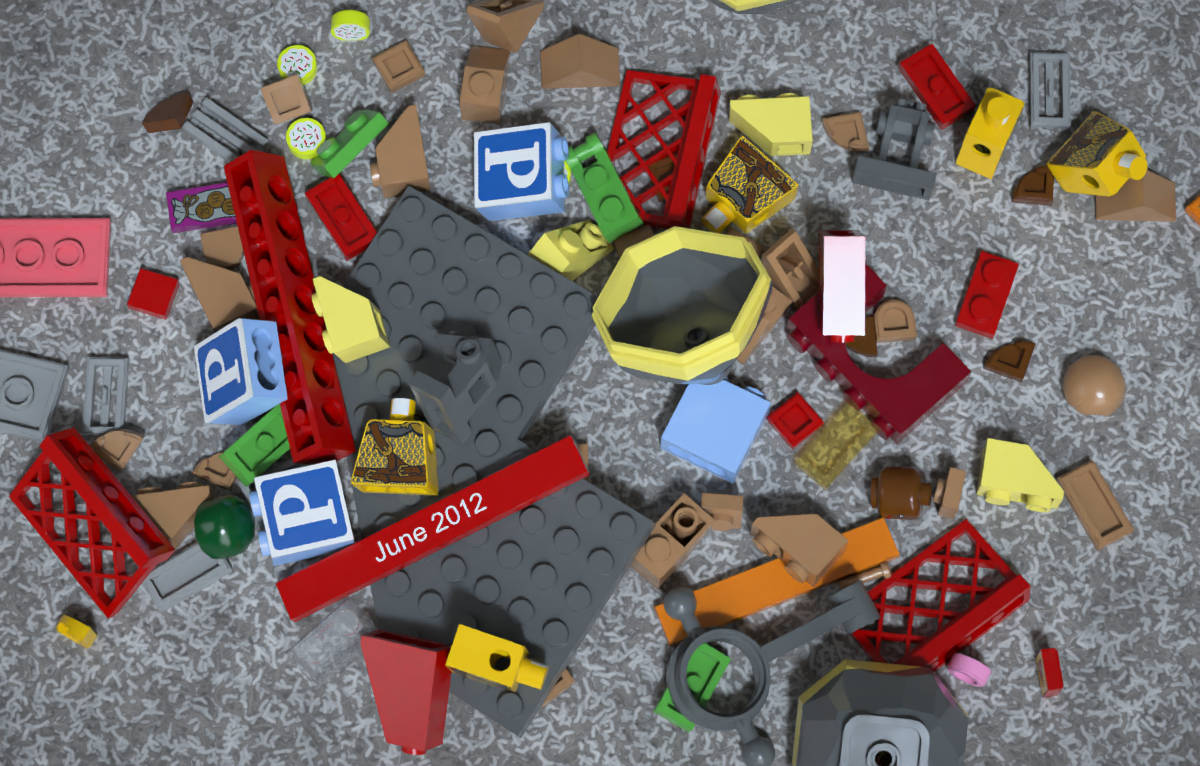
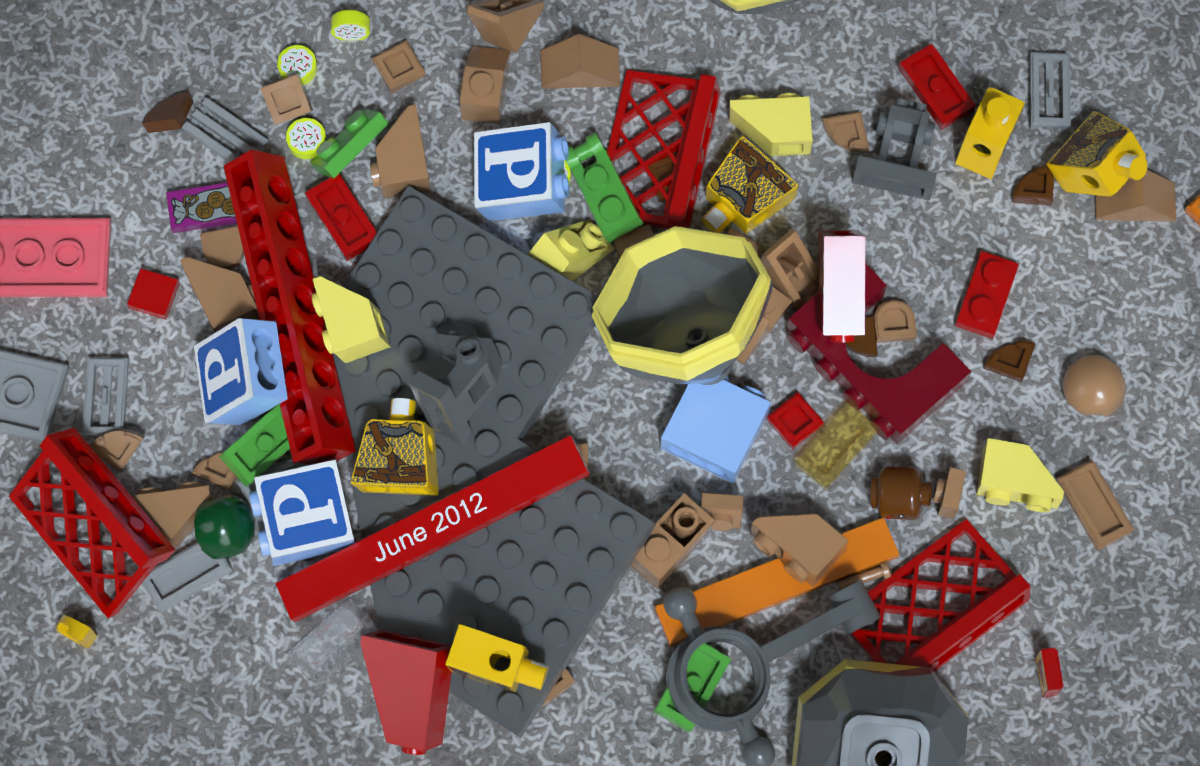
bright pink tile [947,653,991,687] -> none

